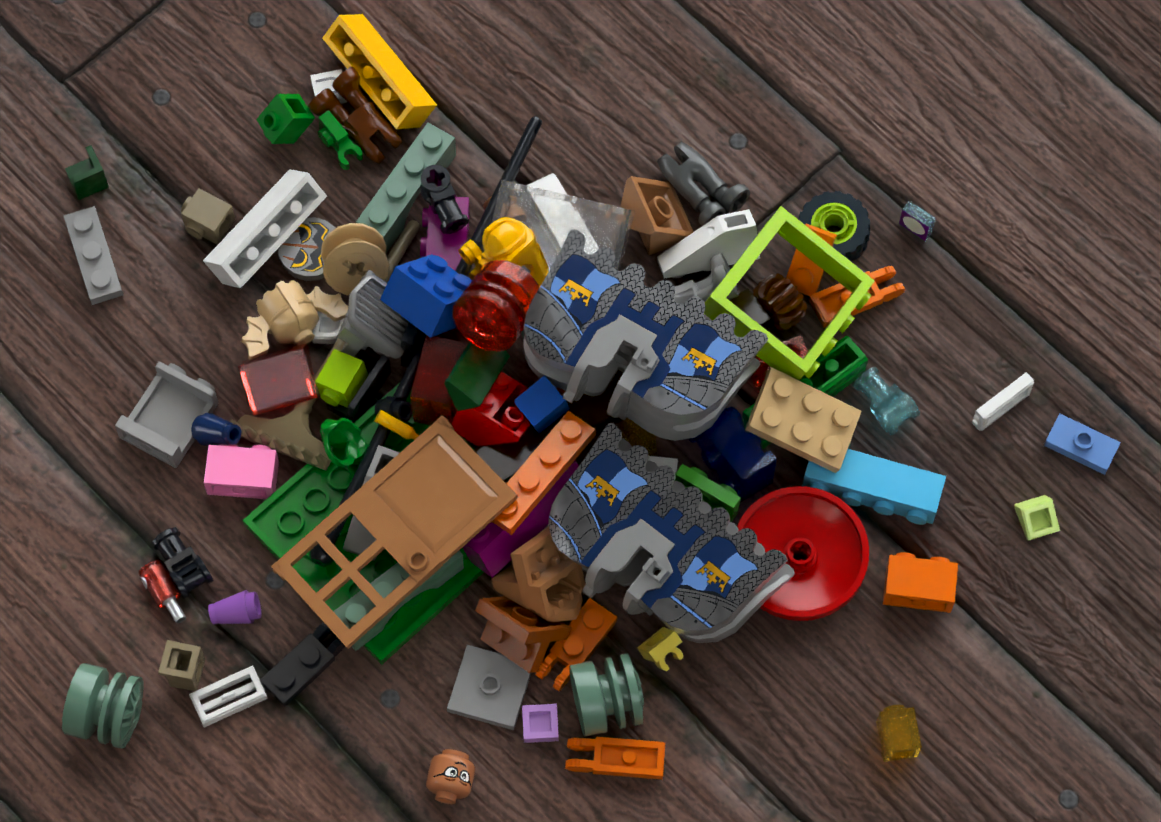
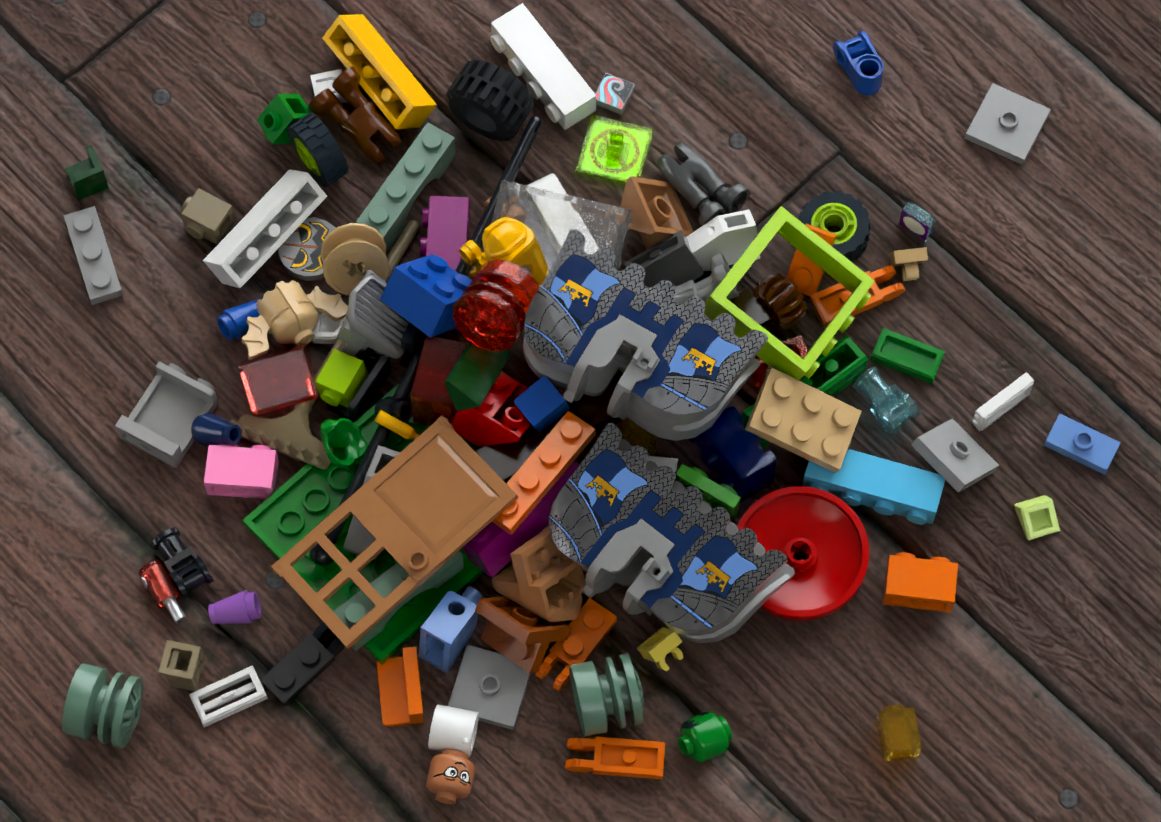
green plate [318,110,363,170] -> none
black connector [421,164,469,234] -> none
lavender plate [522,704,559,743] -> none
none -> blue cone [216,299,260,341]
none -> black wheel [287,113,349,187]
none -> orange panel [377,647,424,727]
none -> medium blue torso [418,586,482,673]
none -> white piece [428,704,479,757]
none -> black tyre [445,60,534,142]
none -> white brick [490,3,596,130]
none -> clear neon green piece [576,115,654,184]
none -> tile [595,73,635,115]
none -> dark grey panel [625,230,704,288]
none -> green head [677,711,732,763]
none -> blue piece [833,31,884,95]
none -> green tile [870,328,945,384]
none -> tan tile [889,247,928,281]
none -> light grey plate [912,419,999,492]
none -> light grey plate [964,83,1051,165]

